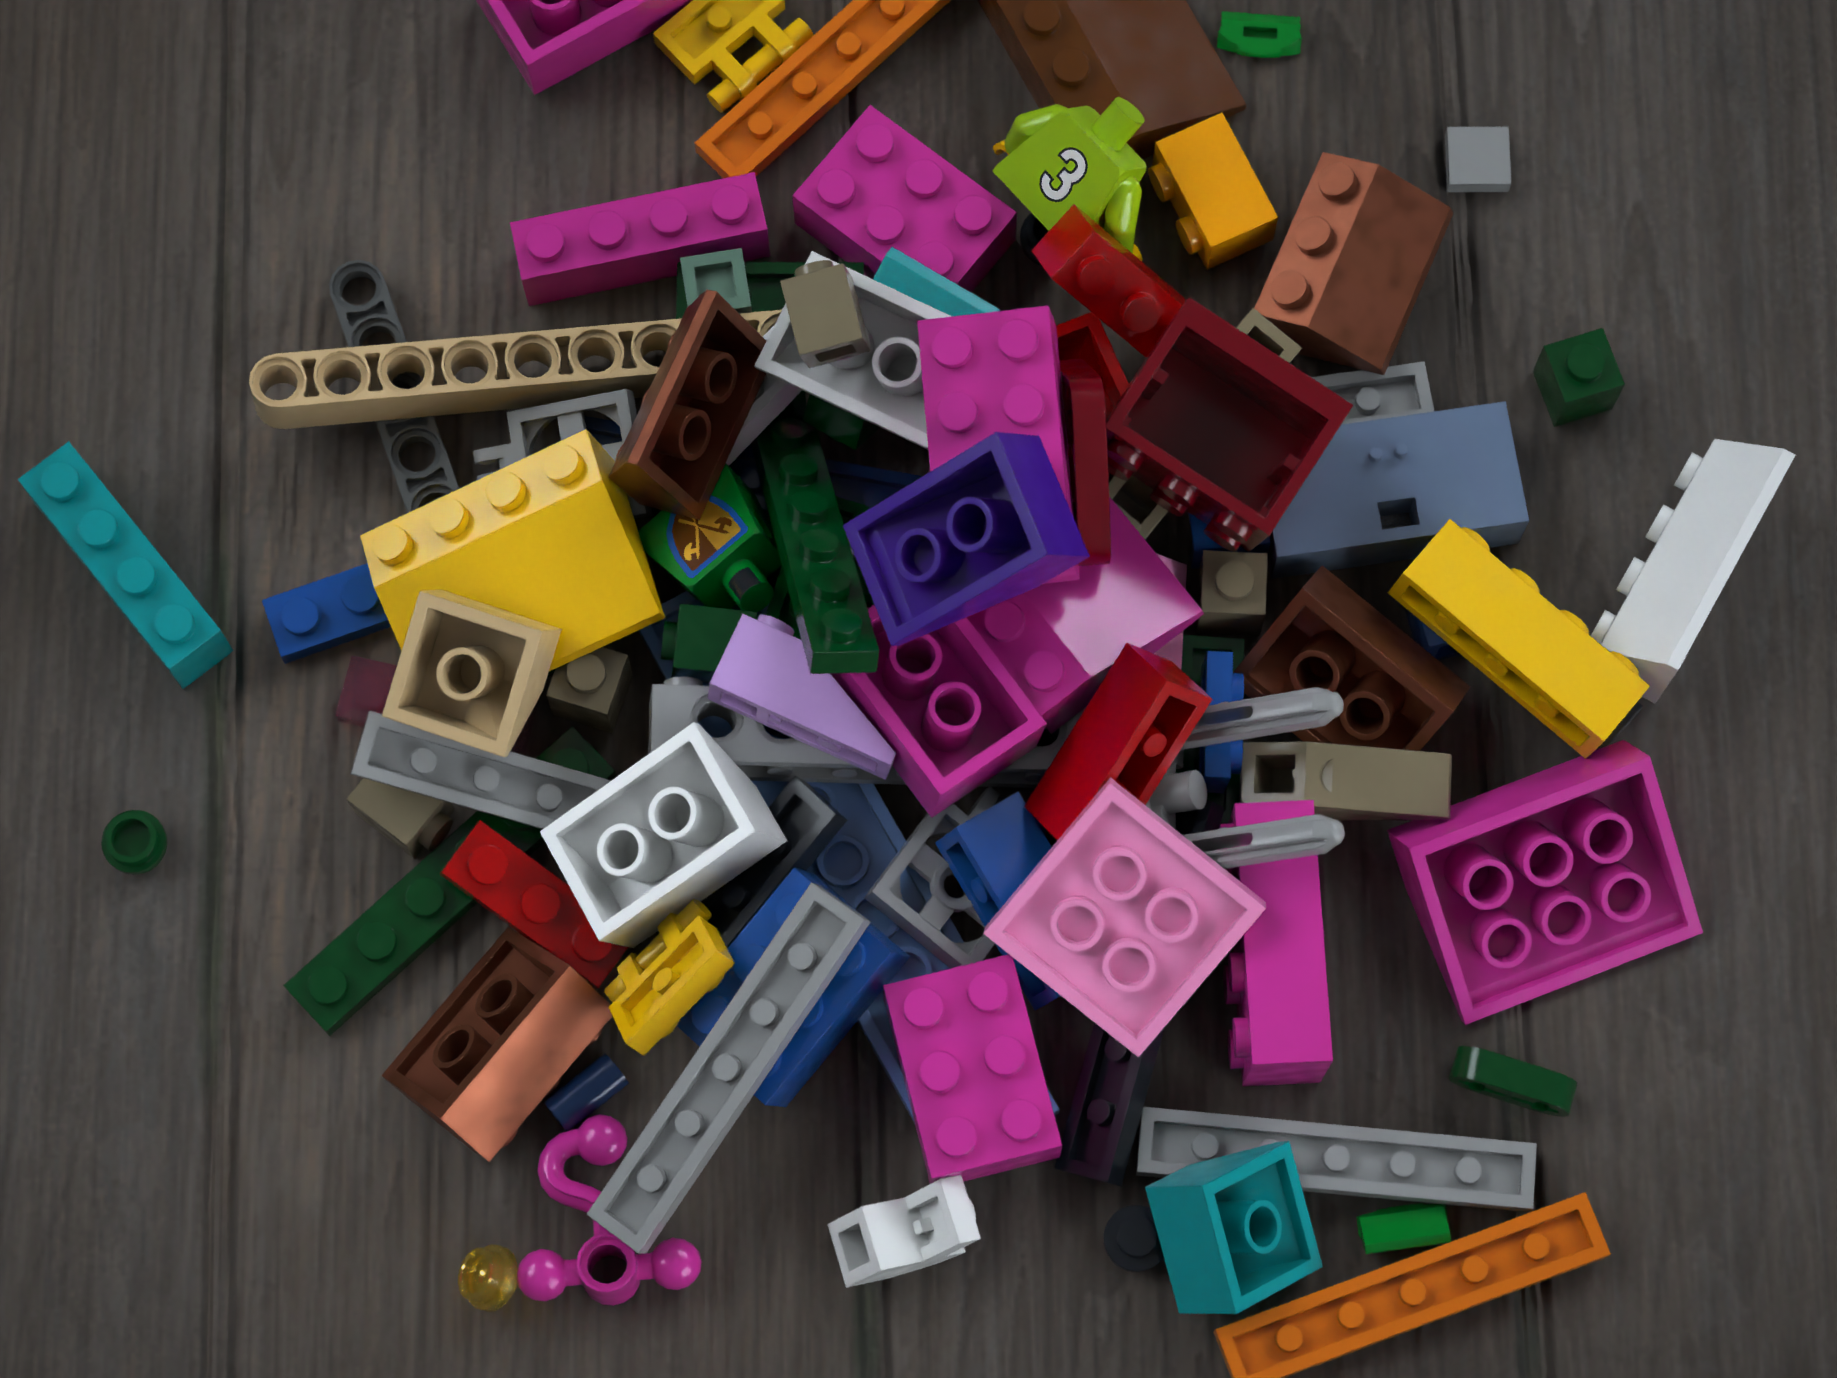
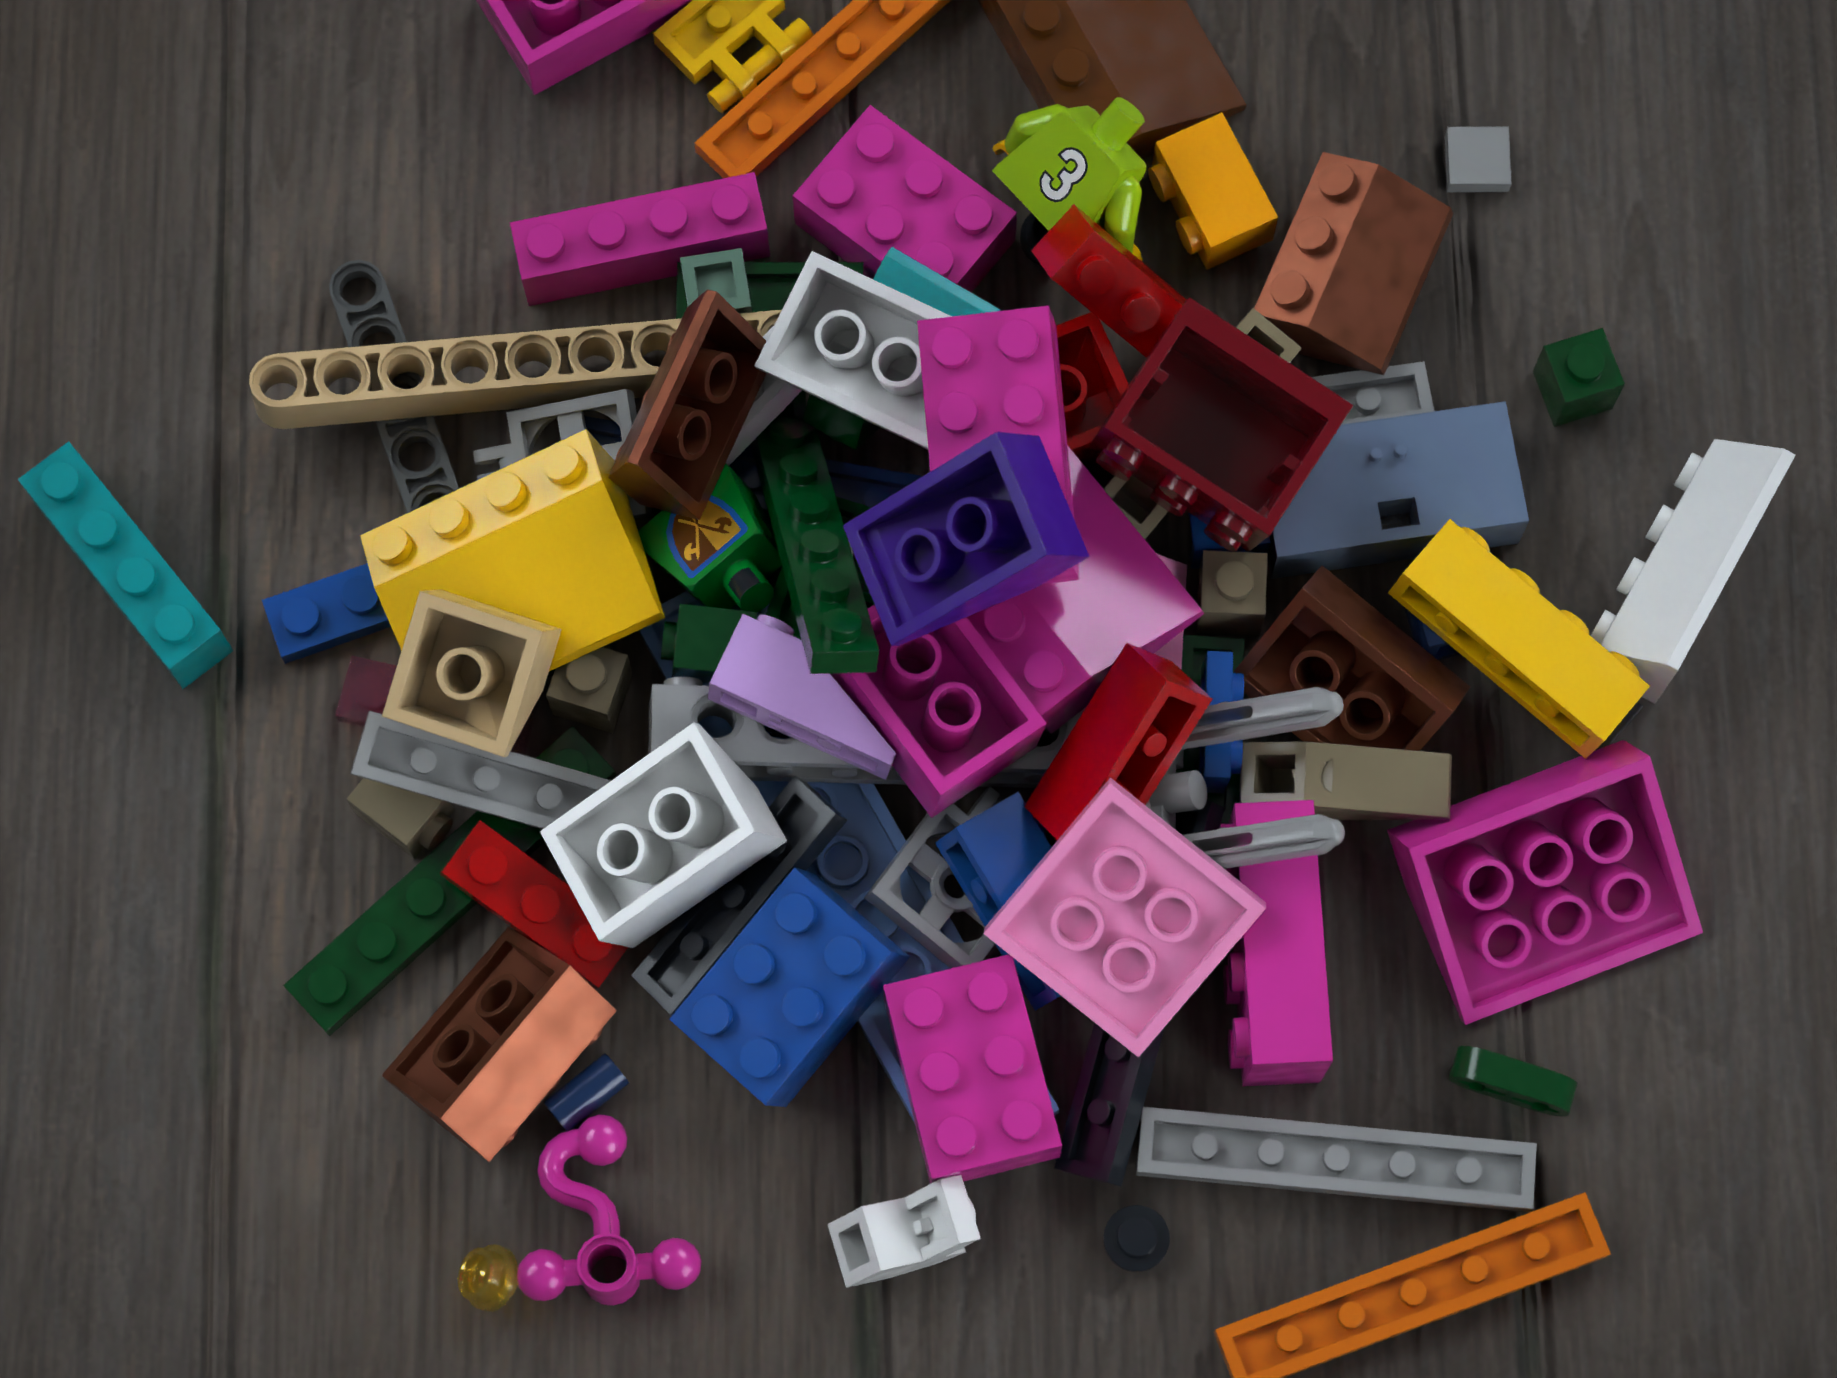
dark green plate [101,810,167,875] -> none
light grey plate [586,882,871,1254] -> none
yellow plate [604,898,735,1056] -> none
dark tan brick [780,260,871,369] -> none
dark red beam [1060,359,1111,566] -> none
teal slope [1145,1141,1323,1314] -> none
green piece [1217,11,1302,58] -> none
green piece [1356,1203,1451,1254] -> none

